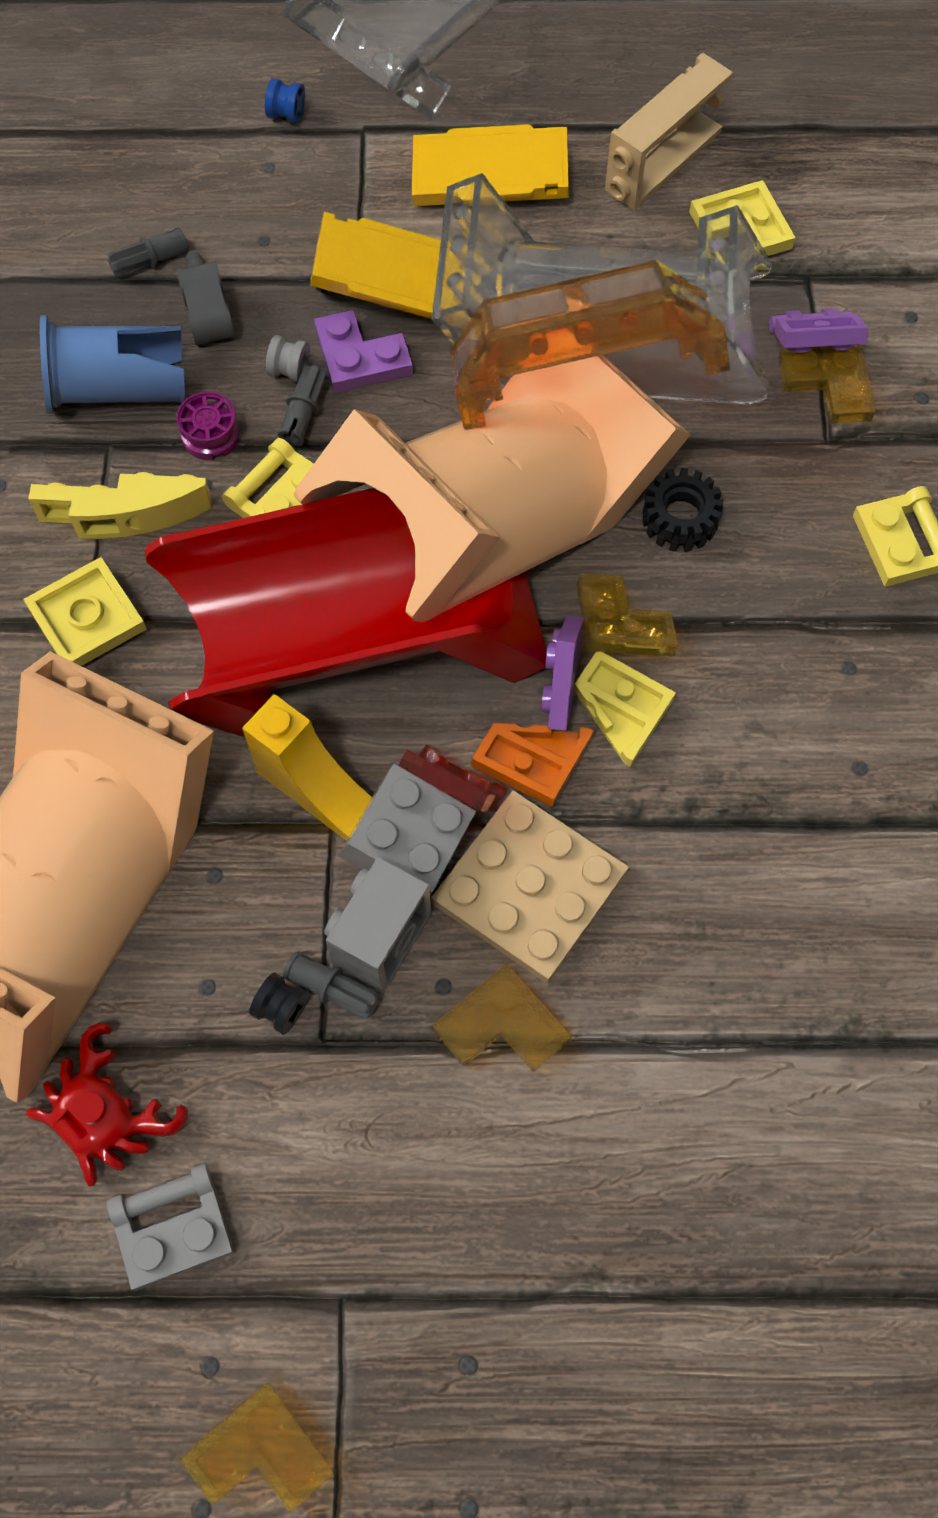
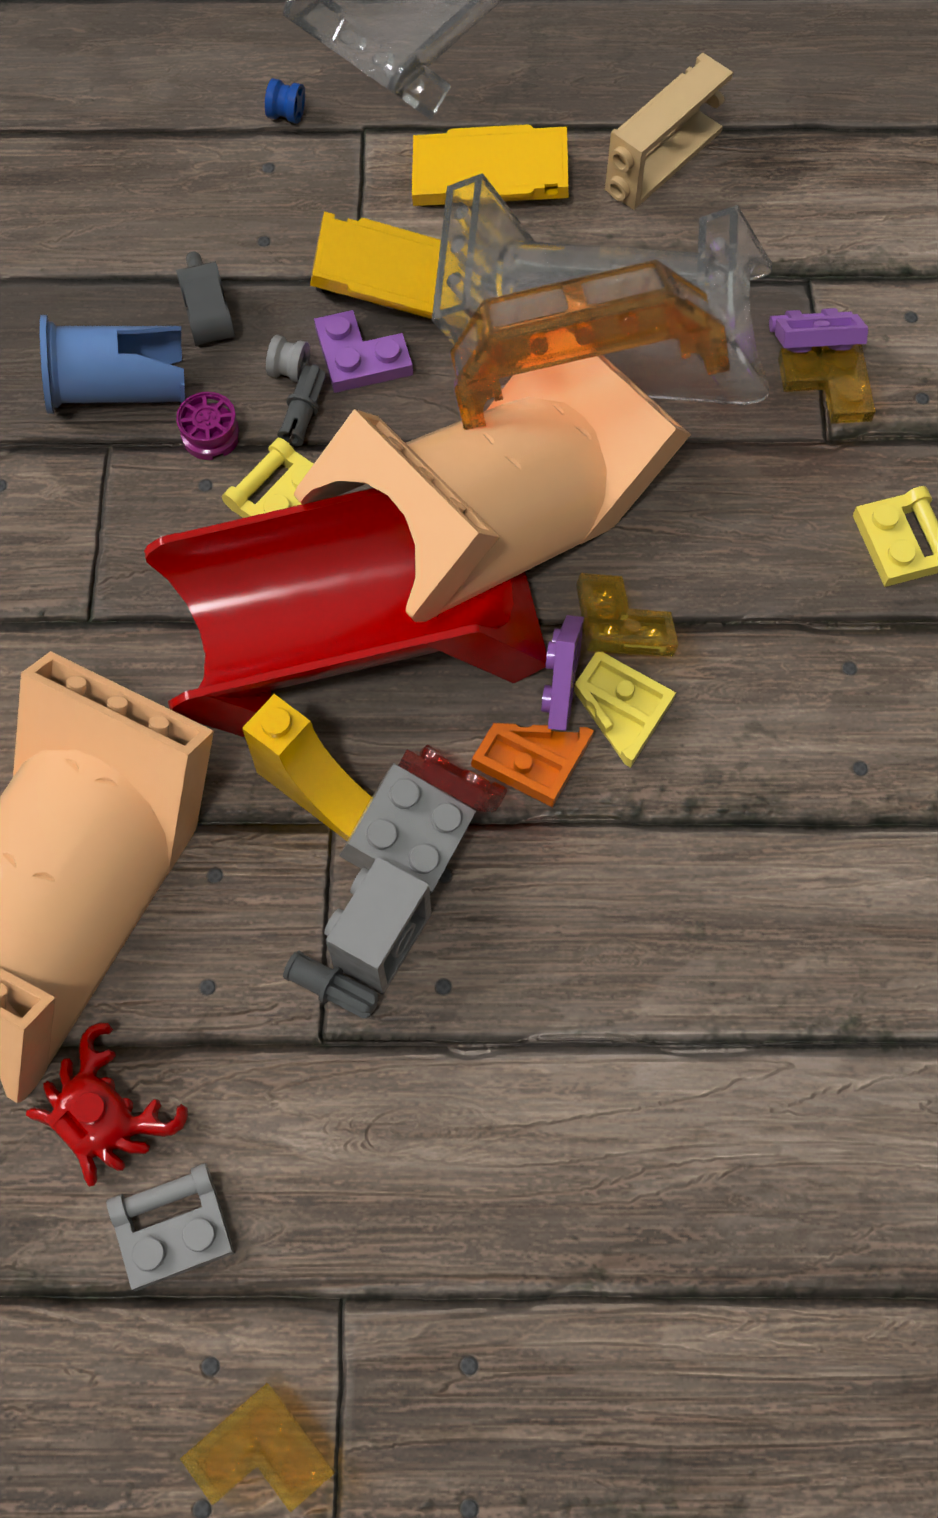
light yellow plate [23,557,147,666] -> none
light yellow slope [28,472,212,539] -> none
dark grey axle [108,227,189,276] -> none
black wheel [249,972,309,1035] -> none
tan plate [431,790,629,984] -> none
clear yellow plate [432,963,571,1072] -> none
black tyre [642,468,723,552] -> none
light yellow plate [689,180,796,259] -> none

